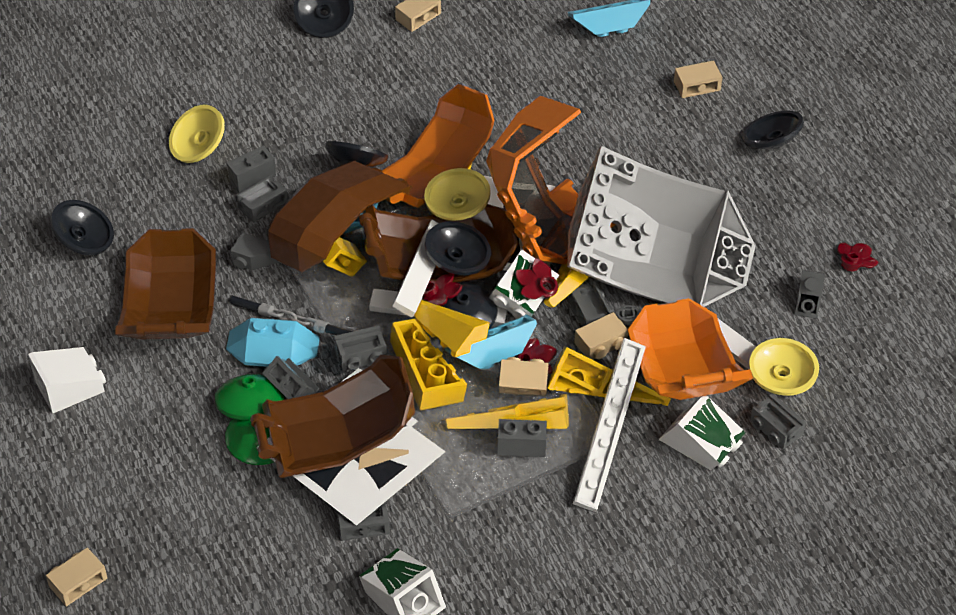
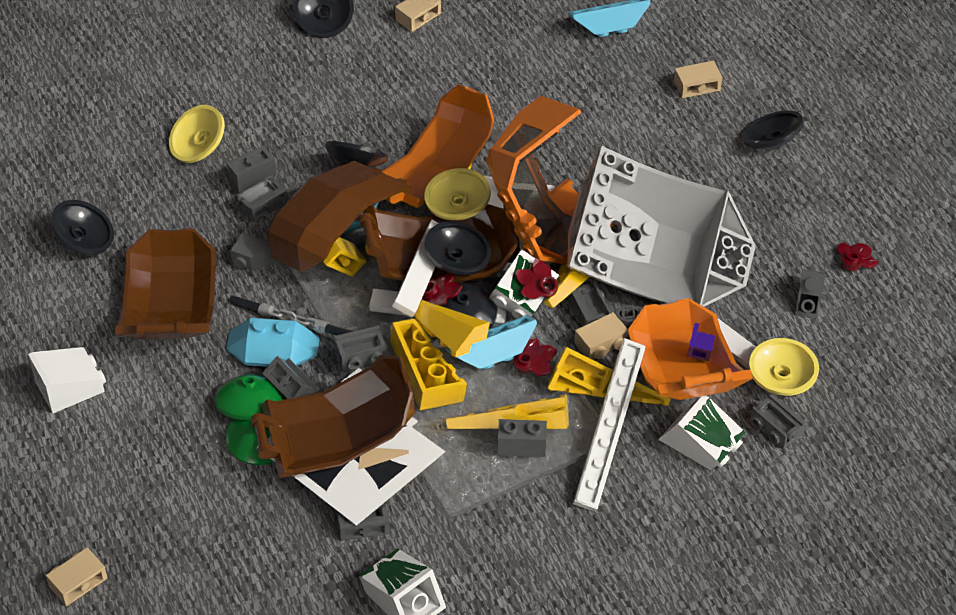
tan brick [499,357,548,397] -> none
none -> dark purple panel [687,323,715,361]

